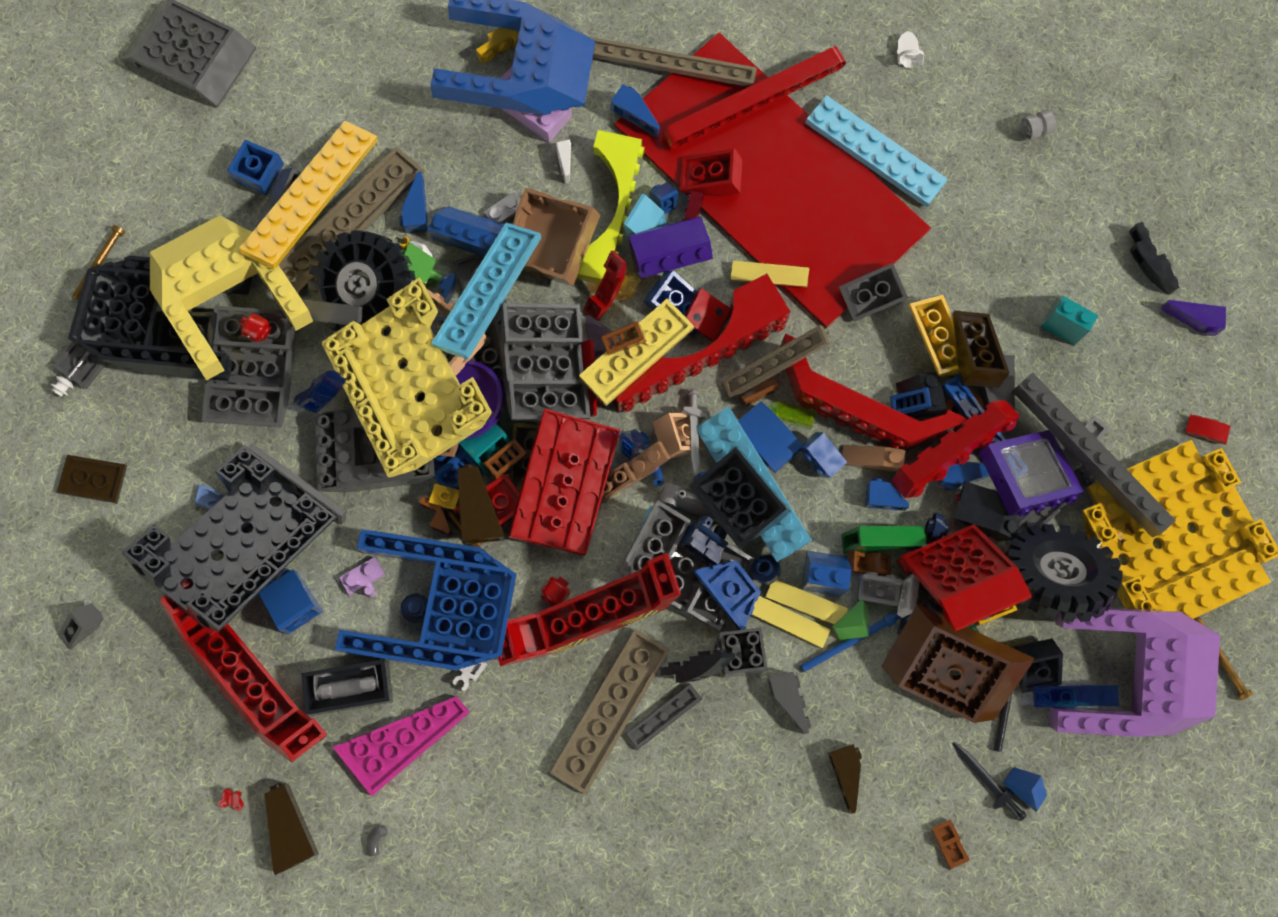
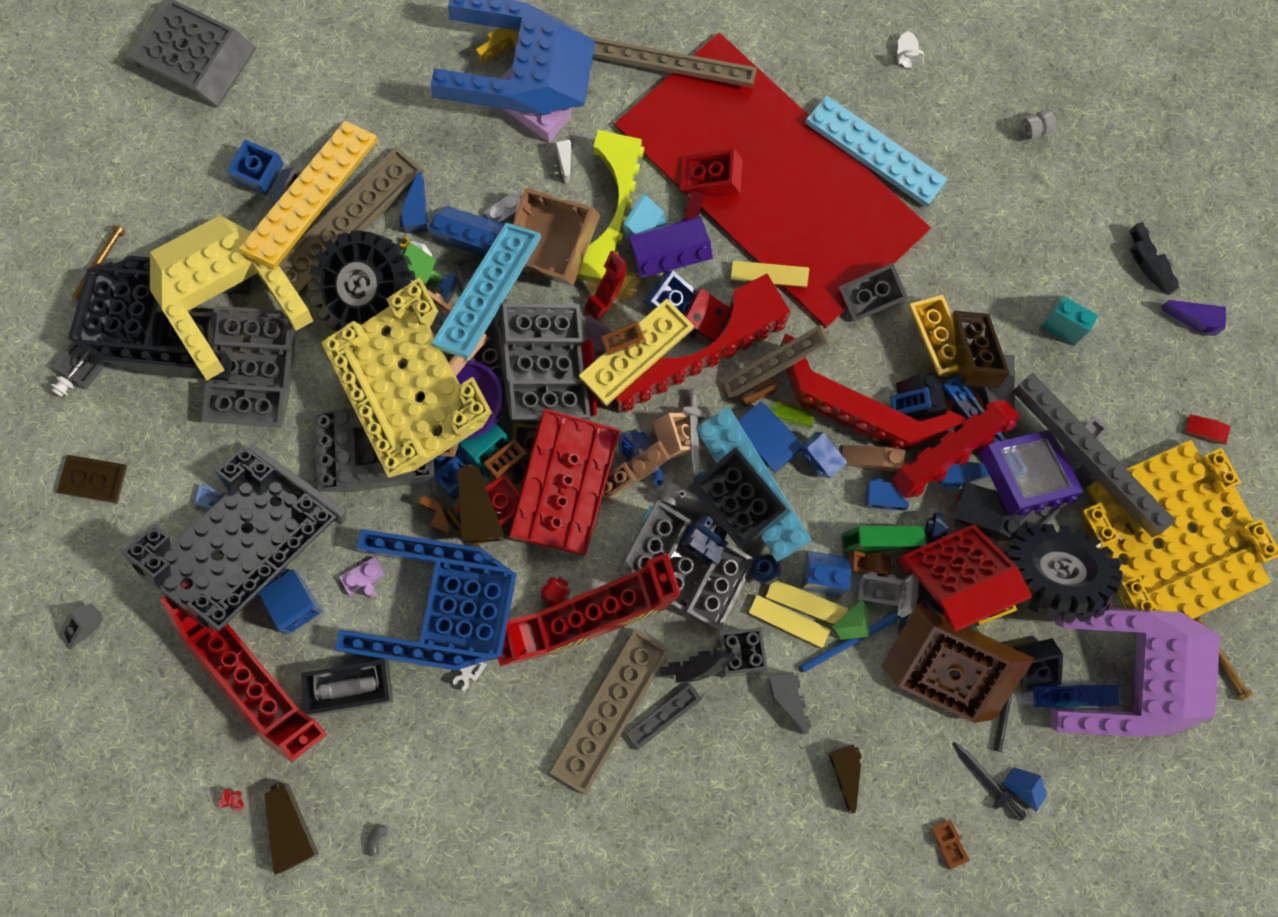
red head [239,313,271,343] -> none
clear blue slope [293,371,346,413] -> none
dark grey tile [301,298,362,325] -> none
dark pink wing [333,696,471,796] -> none
dark blue plate [400,593,428,624] -> none
yellow bracket [429,484,460,514] -> none
blue slope [611,84,660,138] -> none
blue slope [649,183,678,214] -> none
red beam [662,46,846,150] -> none
blue wing [693,560,761,630] -> none

